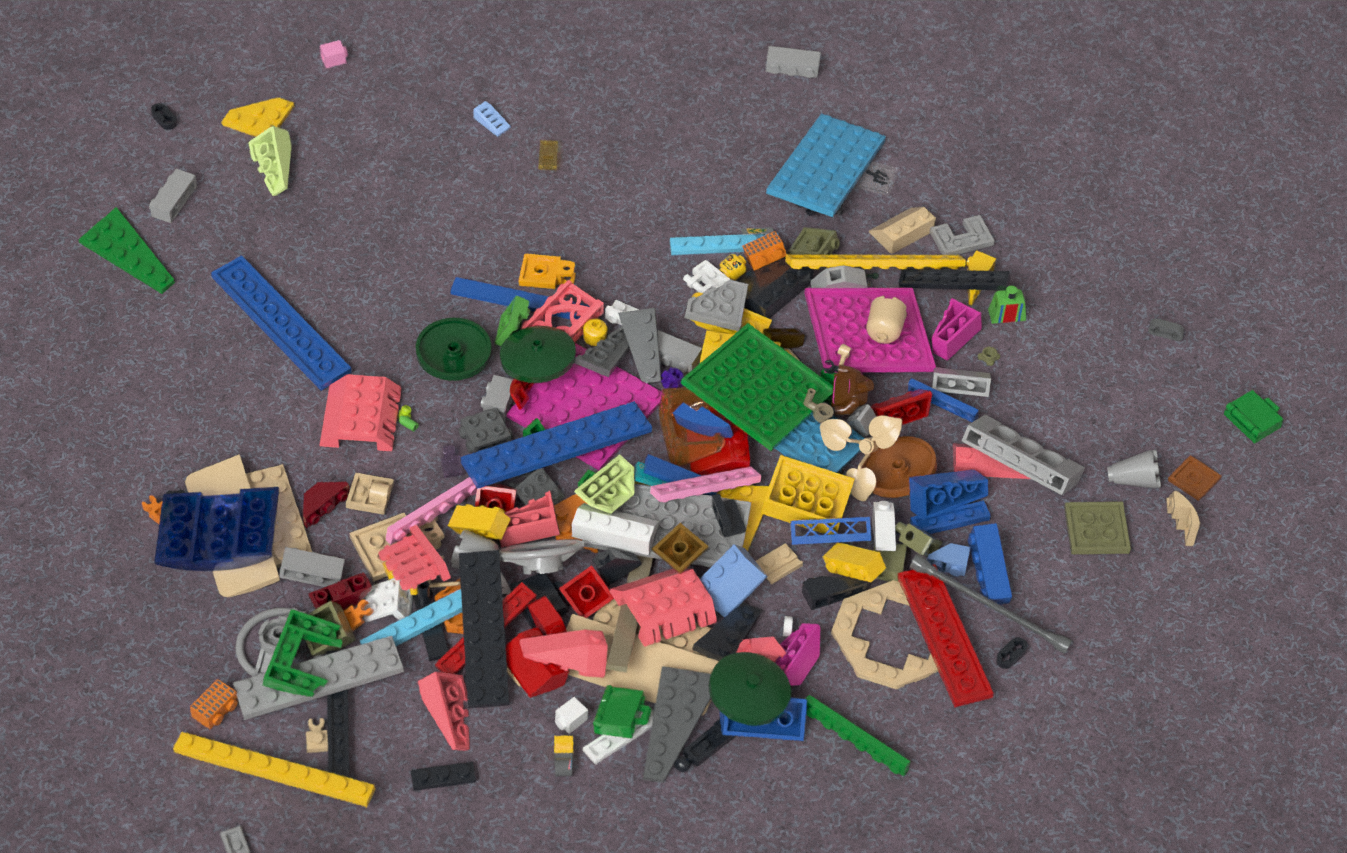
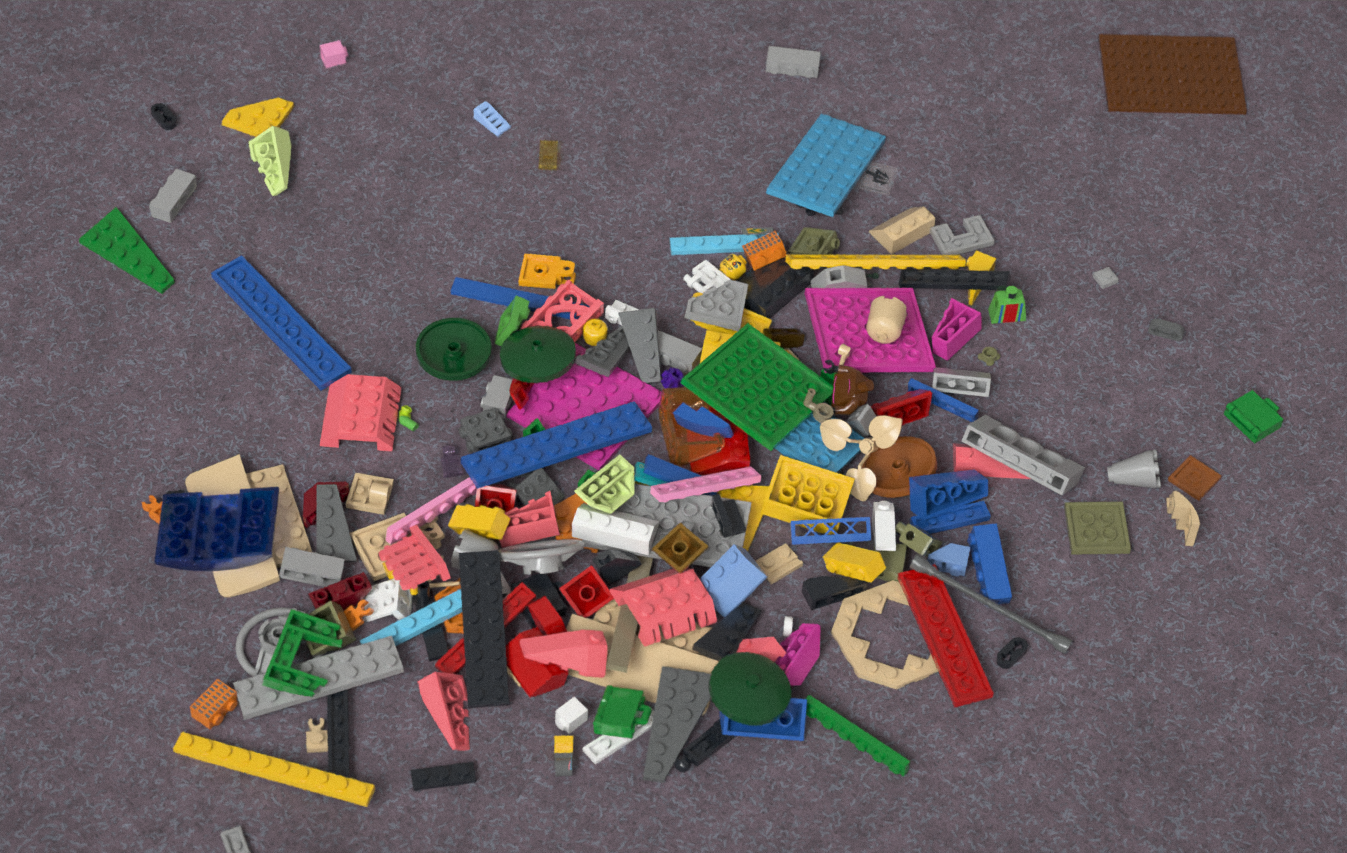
none -> dark grey wing [317,484,357,562]
none -> light grey plate [1093,267,1119,289]
none -> reddish brown plate [1098,34,1247,115]

